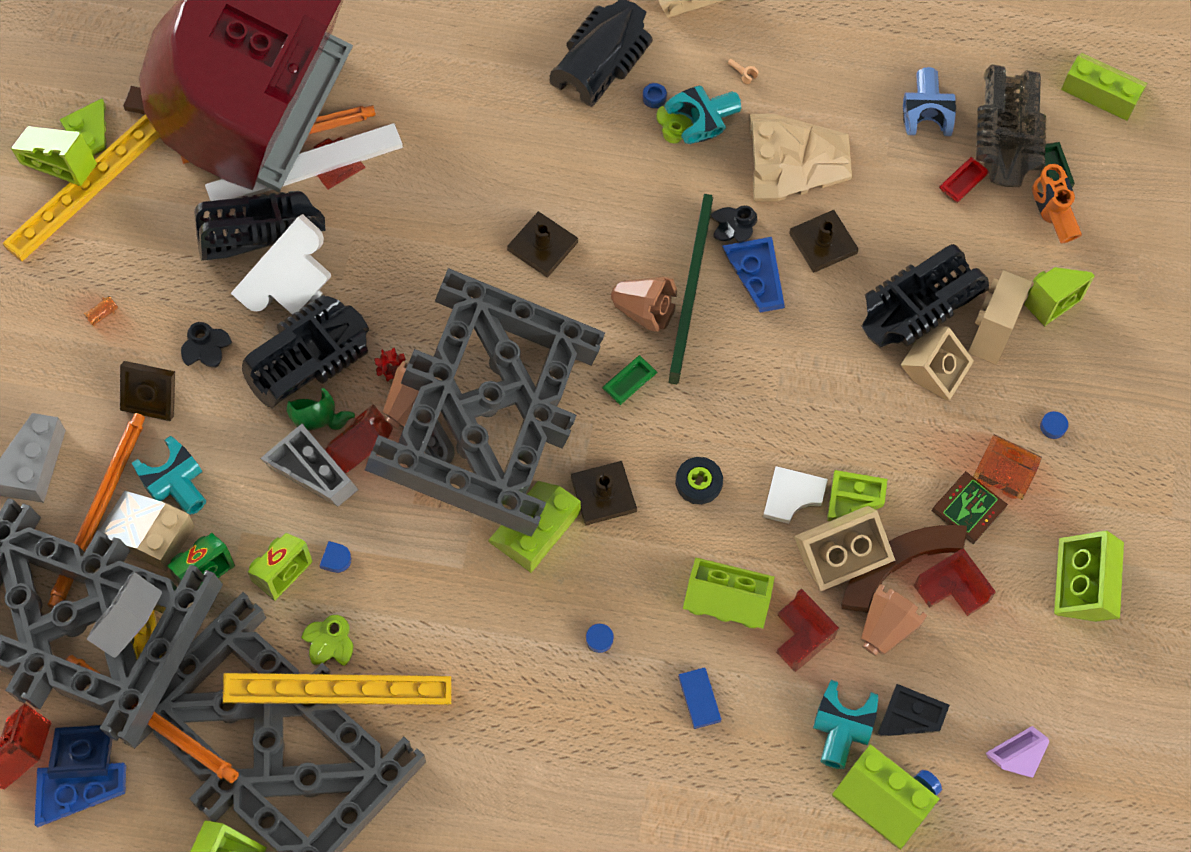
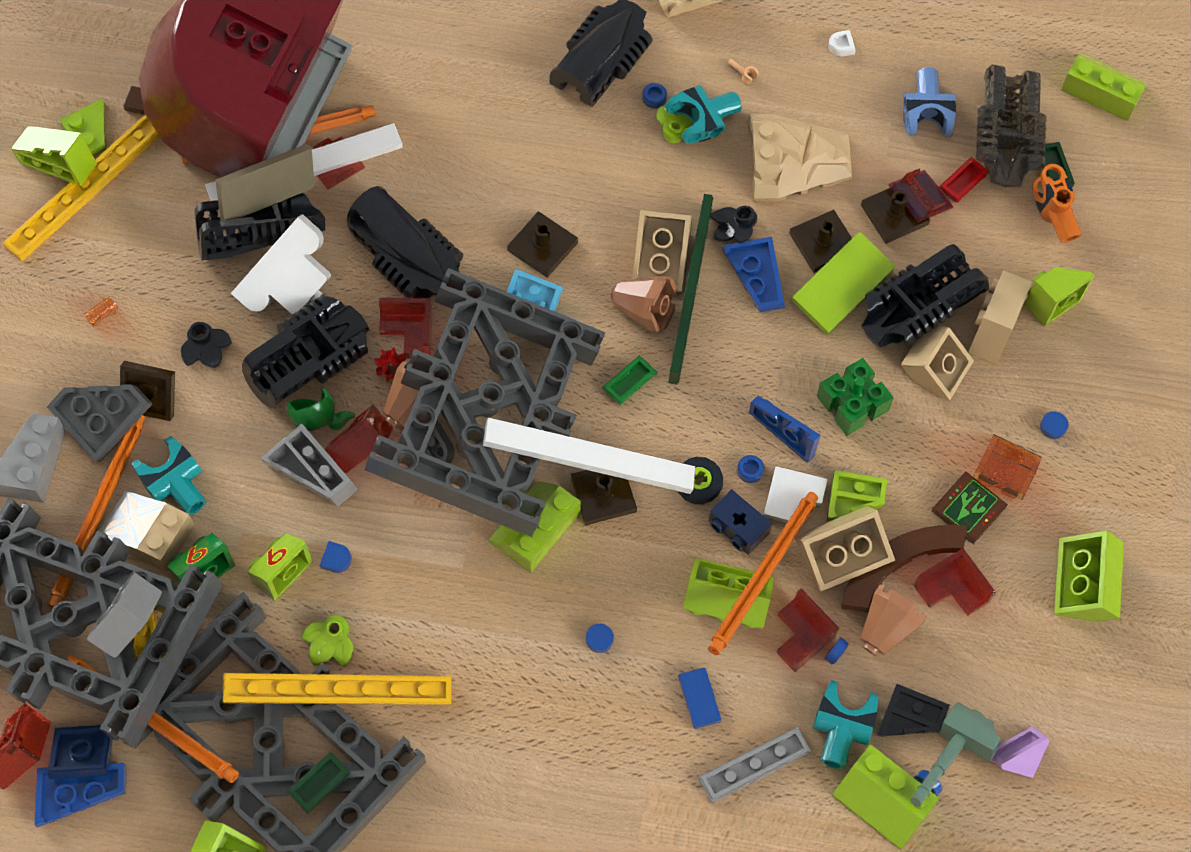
none -> dark grey plate [47,384,152,462]
none -> dark tan tile [215,144,315,220]
none -> dark green tile [287,751,351,814]
none -> black connector [347,186,463,301]
none -> clear red panel [379,298,433,359]
none -> white tile [483,418,695,494]
none -> medium azure bracket [507,269,578,321]
none -> tan slope [632,210,692,292]
none -> light grey tile [698,726,811,804]
none -> dark blue brick [708,489,773,555]
none -> orange piece [708,492,818,655]
none -> blue tile [737,455,764,483]
none -> blue wing [749,395,821,463]
none -> lime tile [790,231,896,335]
none -> green brick [817,358,894,436]
none -> blue tile [824,637,849,665]
none -> white tile [828,30,856,57]
none -> dark brown tile [861,181,930,244]
none -> clear red piece [888,168,954,222]
none -> sand green piece [911,702,1001,807]

